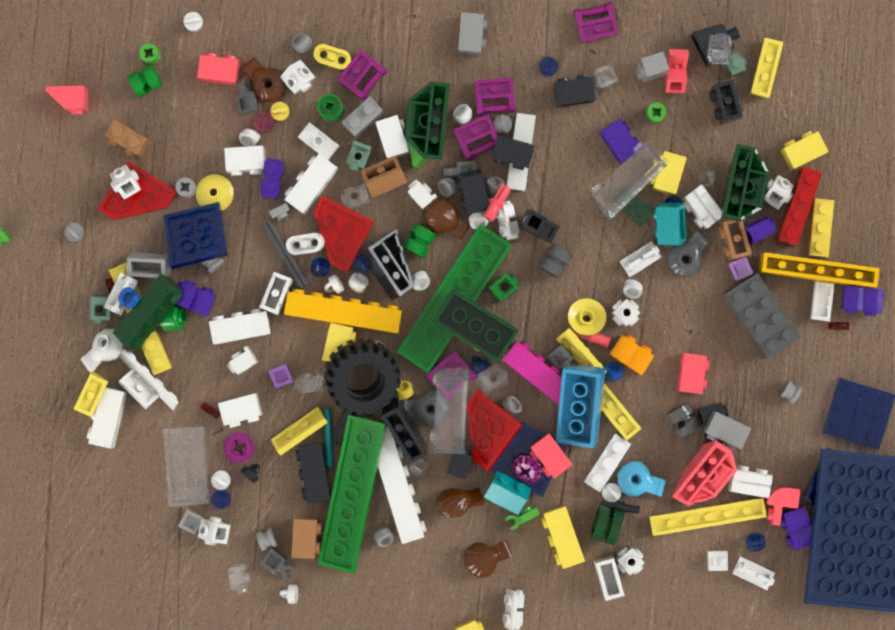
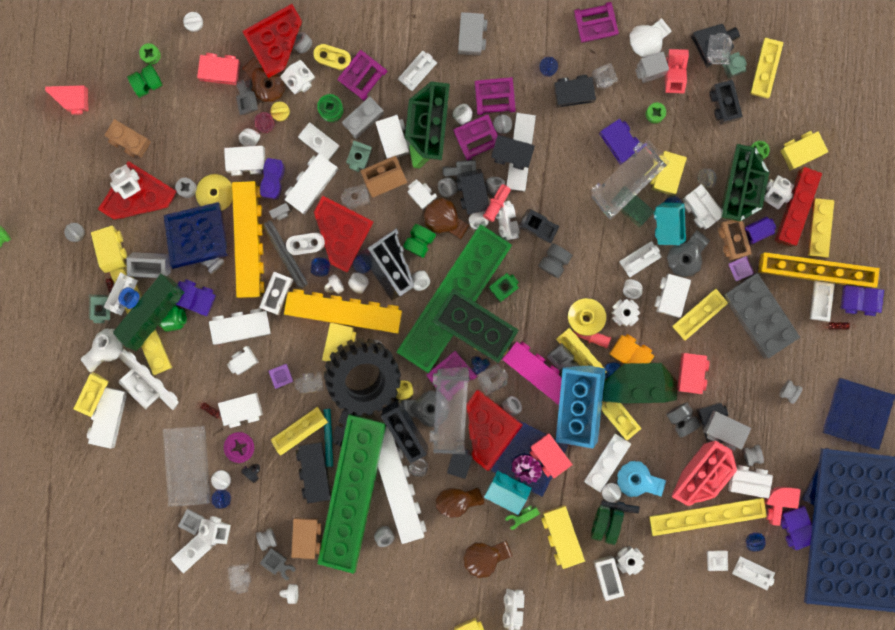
none -> light yellow piece [91,225,128,273]
none -> white plate [171,535,213,573]
none -> yellow brick [232,181,265,298]
none -> red plate [242,4,302,78]
none -> white hinge [398,51,437,91]
none -> dark green wedge [602,363,677,403]
none -> white animal [630,18,672,57]
none -> white brick [655,274,691,318]
none -> light yellow plate [672,289,728,341]
none -> light grey wheel [743,445,764,467]
none -> bright green wheel [750,141,770,160]

